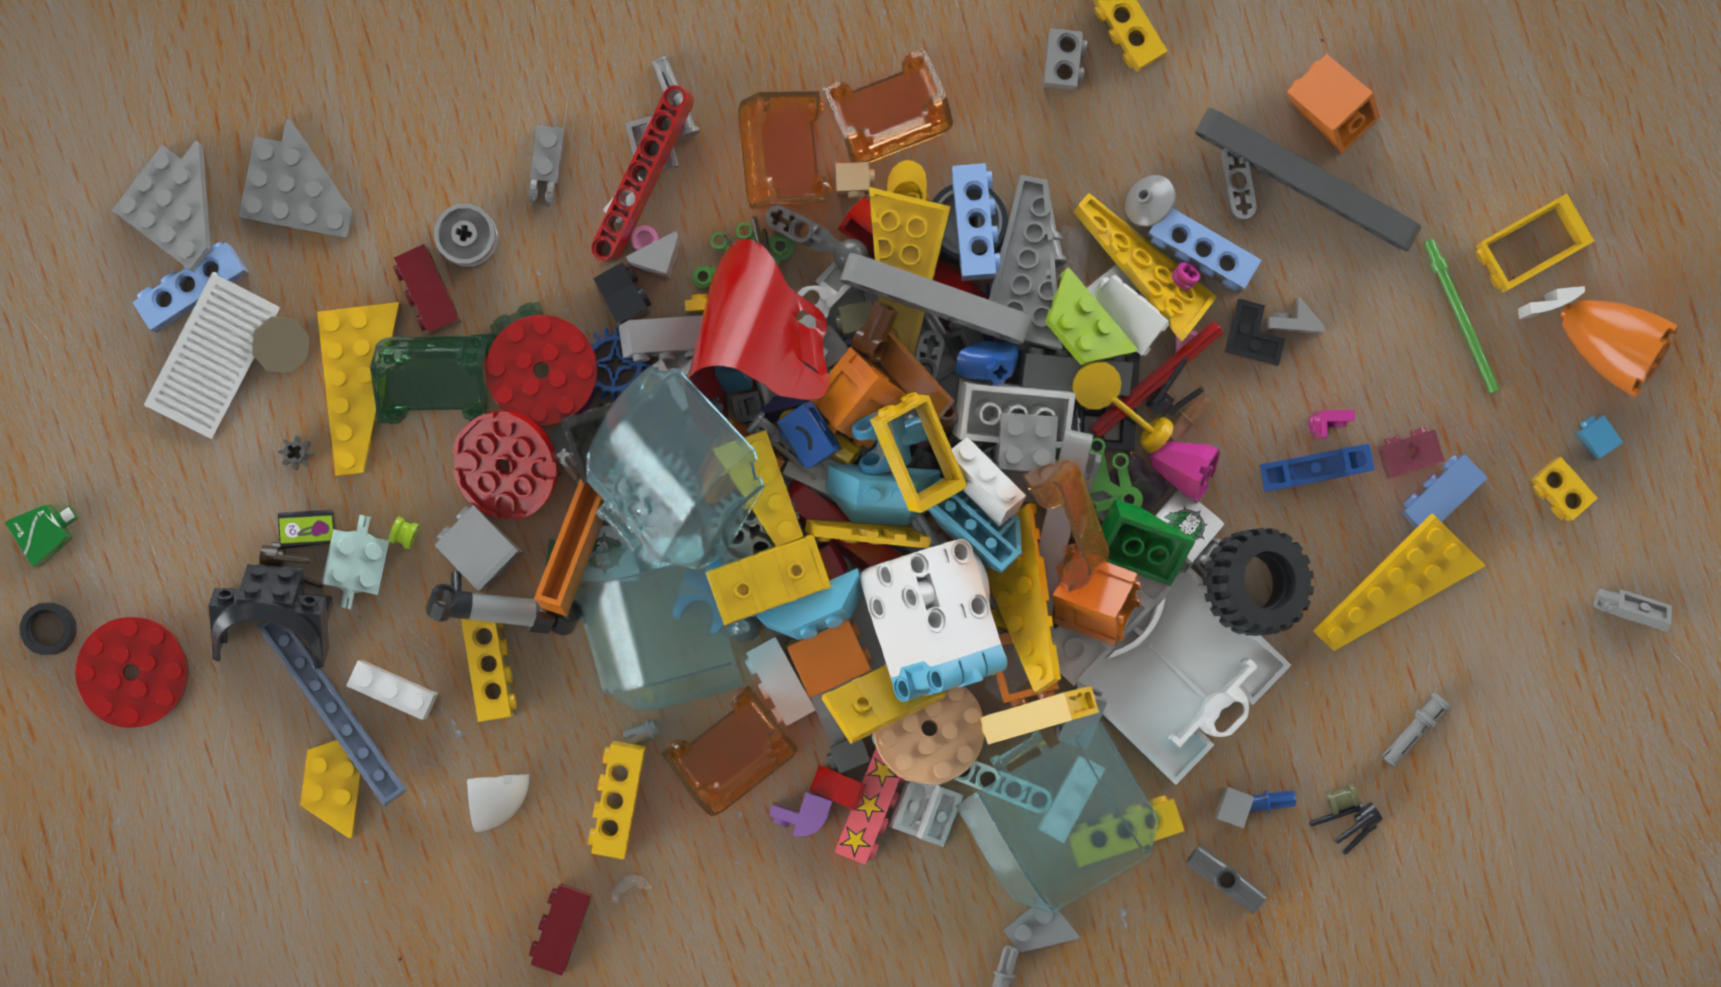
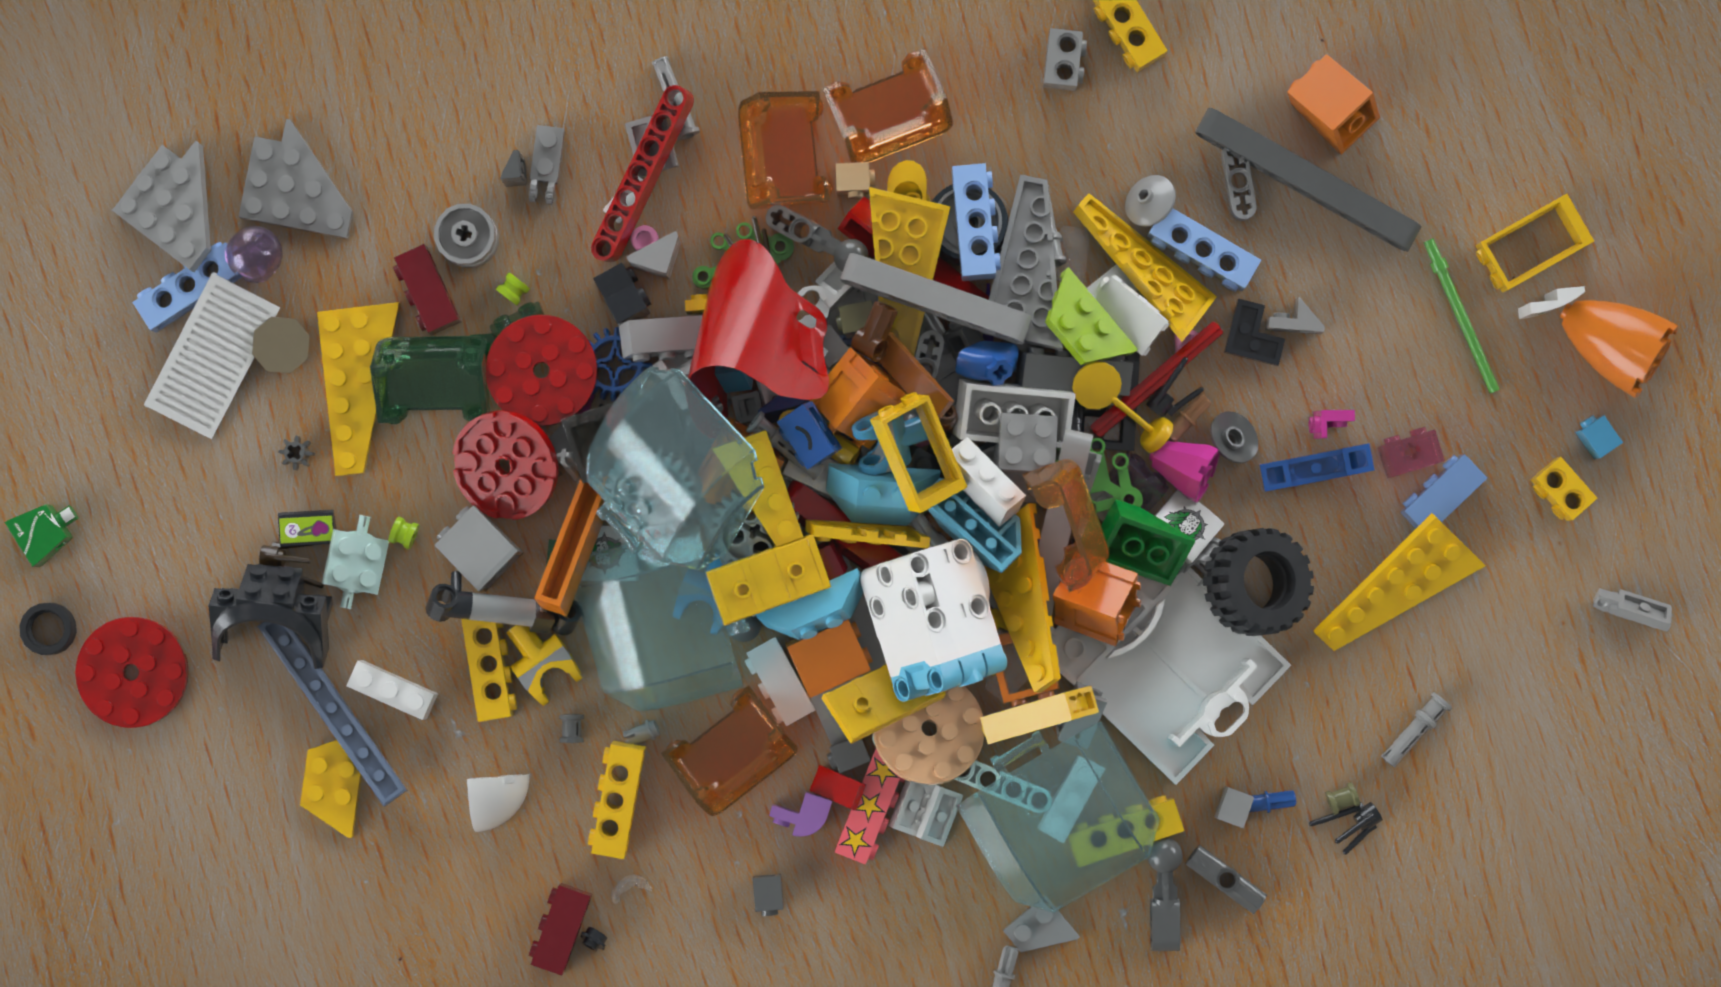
dark pink bush [1172,262,1200,290] -> none
none -> clear purple cylinder [225,226,283,283]
none -> lime wheel [495,272,530,306]
none -> dark grey slope [500,150,527,187]
none -> yellow connector [506,625,583,706]
none -> dark grey bush [559,714,584,743]
none -> black plate [580,927,607,951]
none -> dark grey brick [752,874,784,916]
none -> dark grey beam [1147,837,1183,951]
none -> dark grey dish [1210,411,1259,464]

